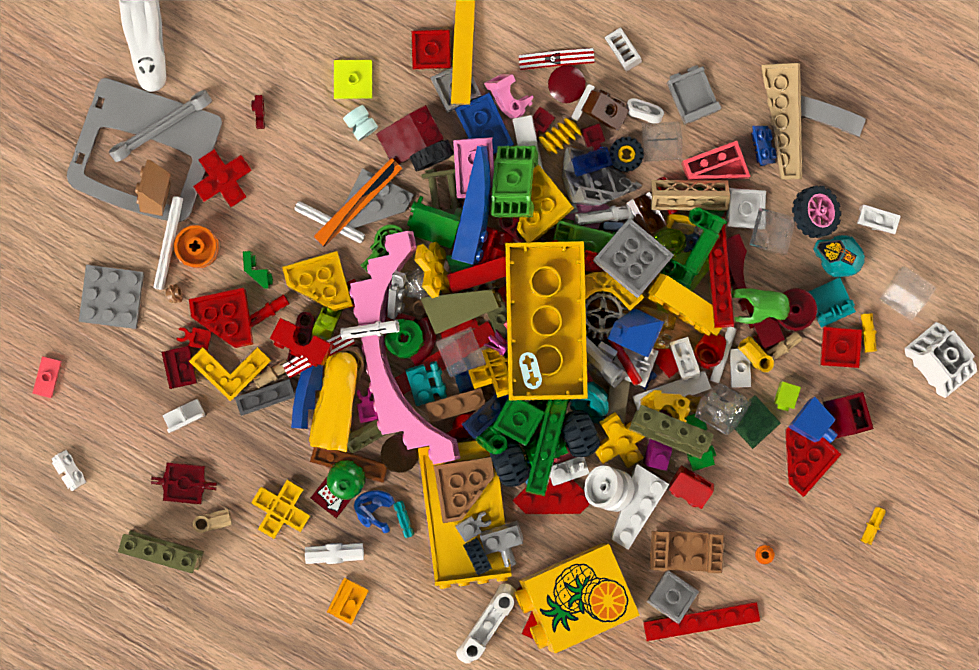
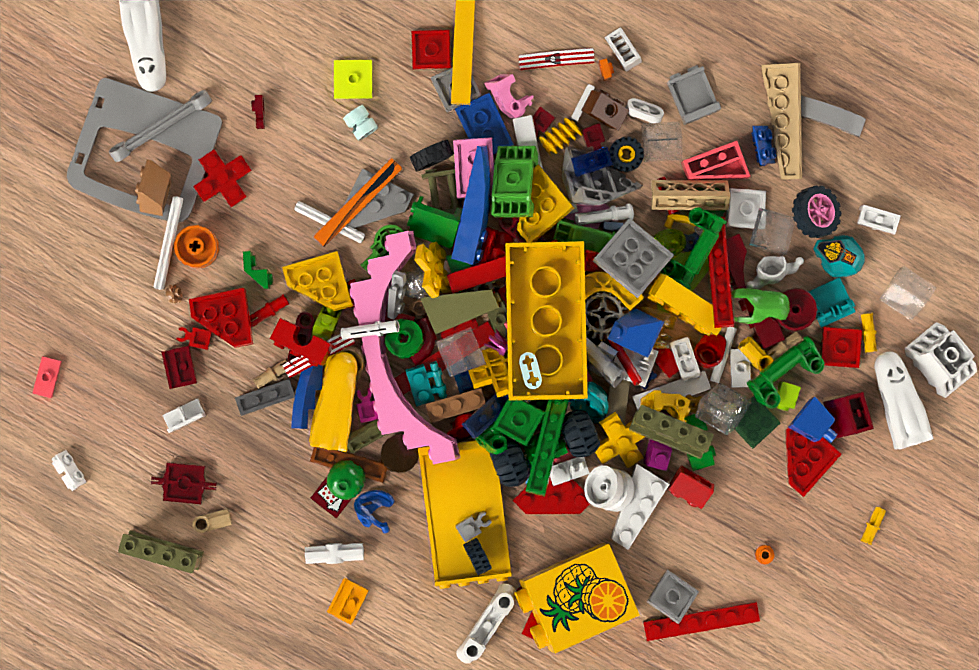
light grey plate [79,265,144,329] -> none
yellow plate [189,347,271,401] -> none
yellow plate [251,479,311,539] -> none
dark red slope [376,105,444,165] -> none
teal axle [393,501,414,538] -> none
medium nougat plate [434,457,494,523] -> none
light grey brick [480,521,524,567] -> none
dark red dish [548,65,586,104] -> none
reddish brown bracket [627,191,668,235] -> none
medium nougat plate [650,530,724,573] -> none
none -> orange plate [598,58,614,81]
none -> white piece [746,256,804,290]
none -> green piece [747,336,825,409]
none -> white piece [874,352,933,449]

